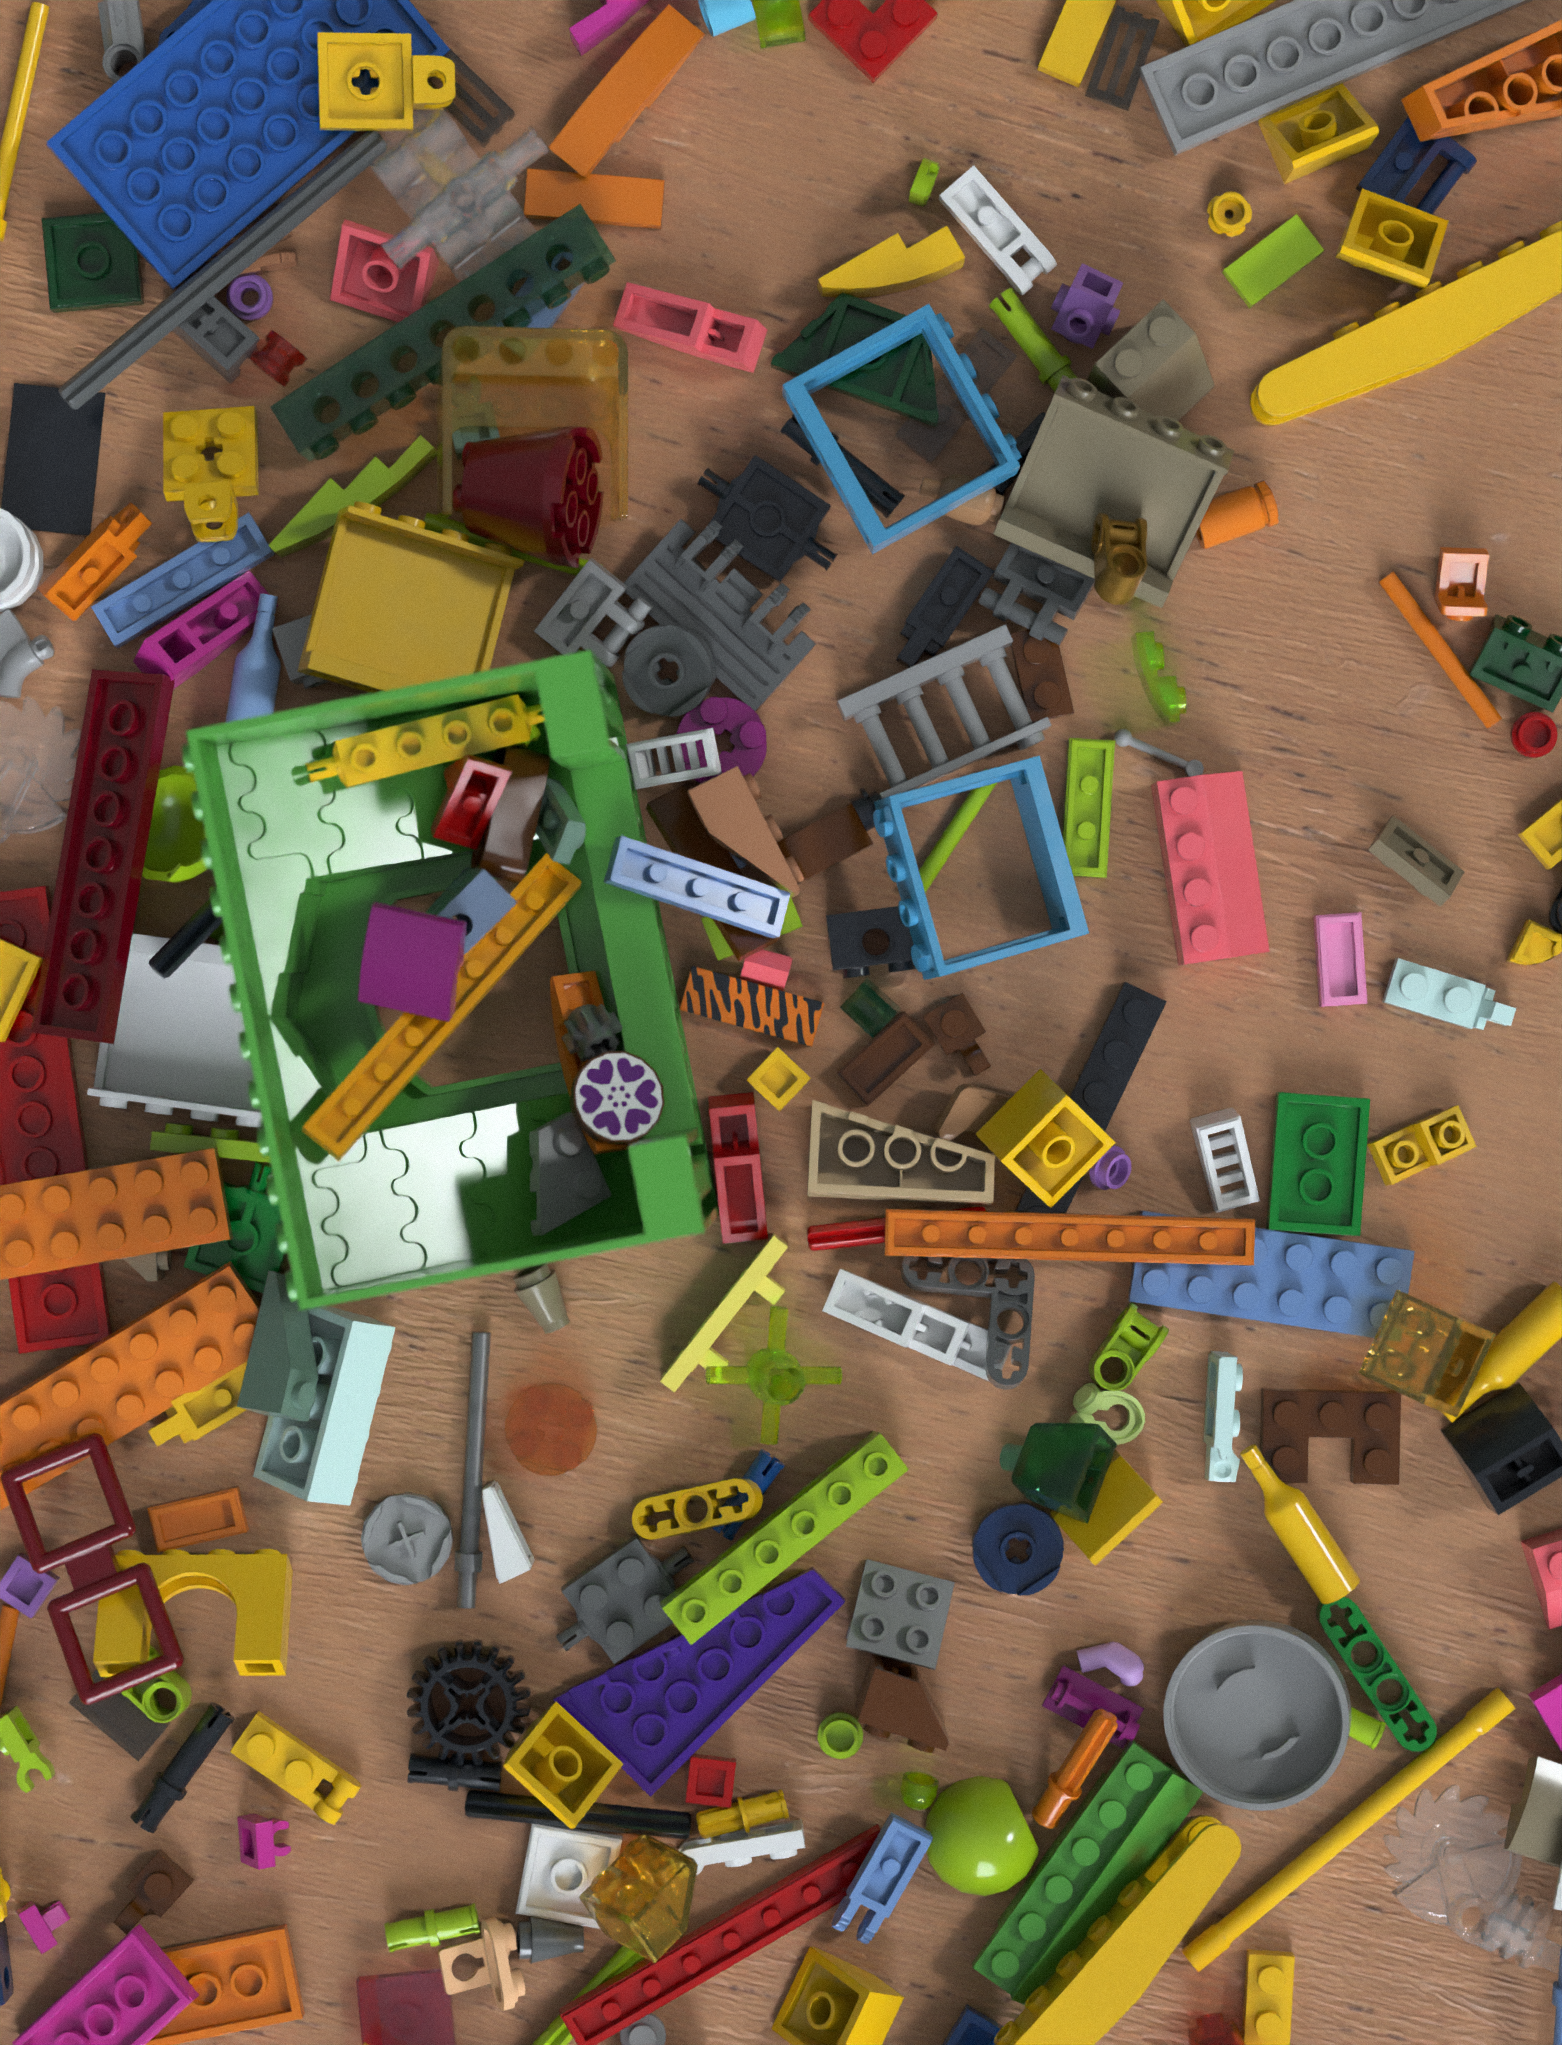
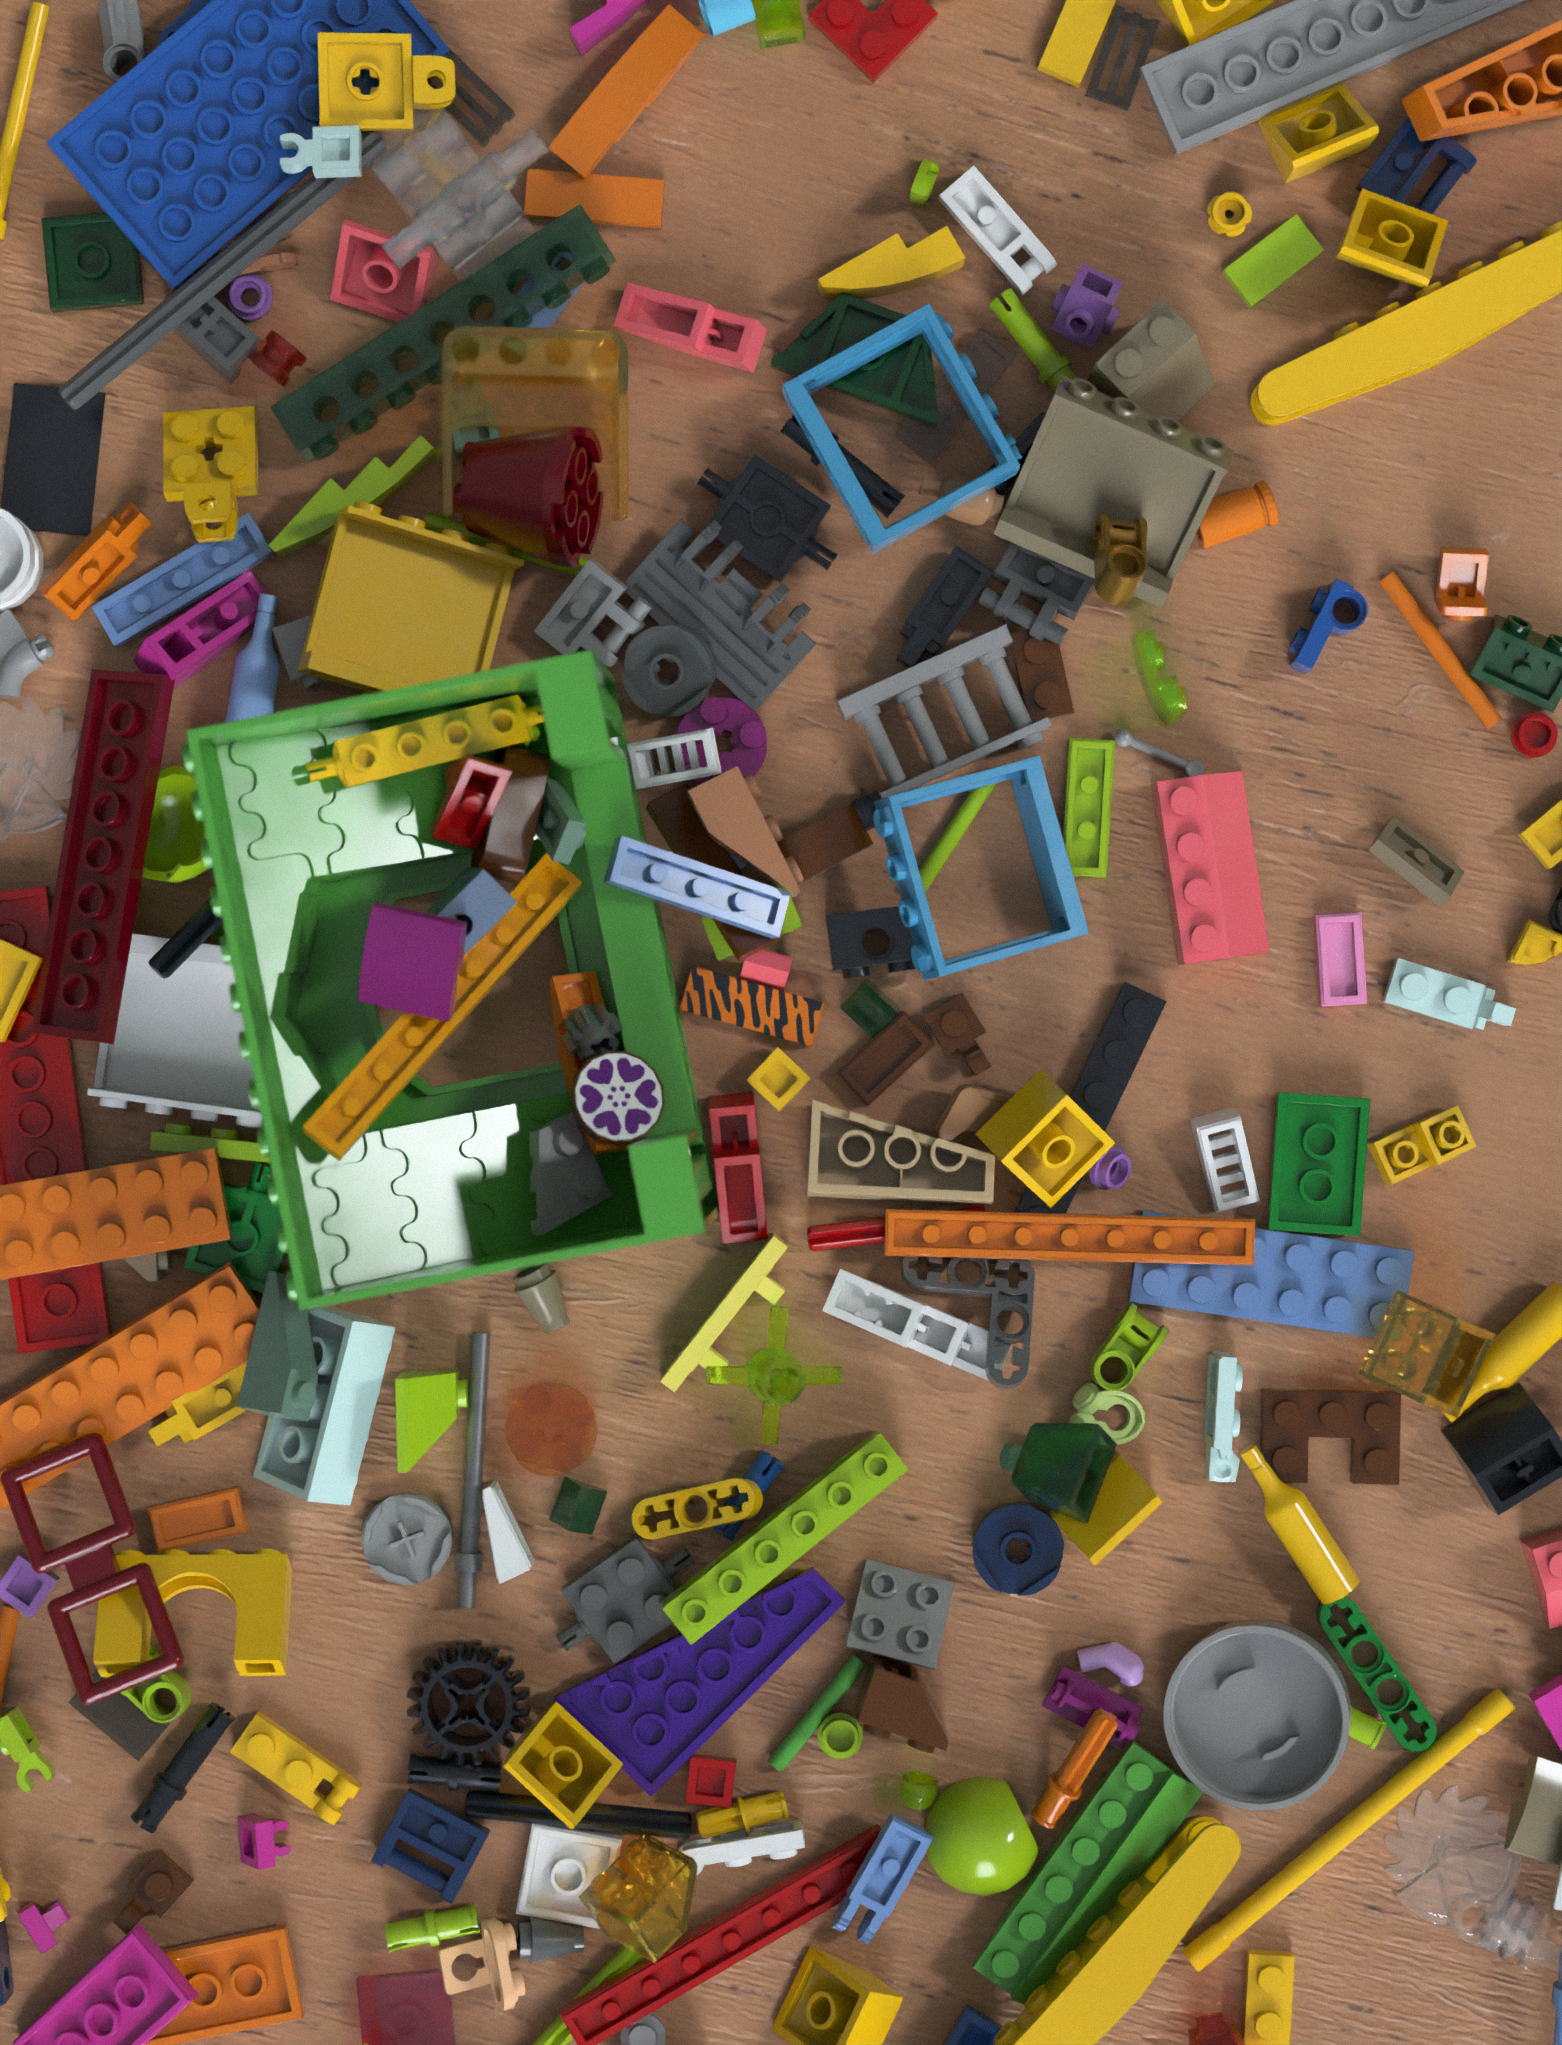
none -> light aqua plate [280,125,362,178]
none -> dark blue plate [371,1787,490,1904]
none -> lime slope [395,1368,469,1473]
none -> clear green slope [549,1476,608,1535]
none -> bright green bar [768,1653,868,1772]
none -> blue plate [1288,579,1368,674]

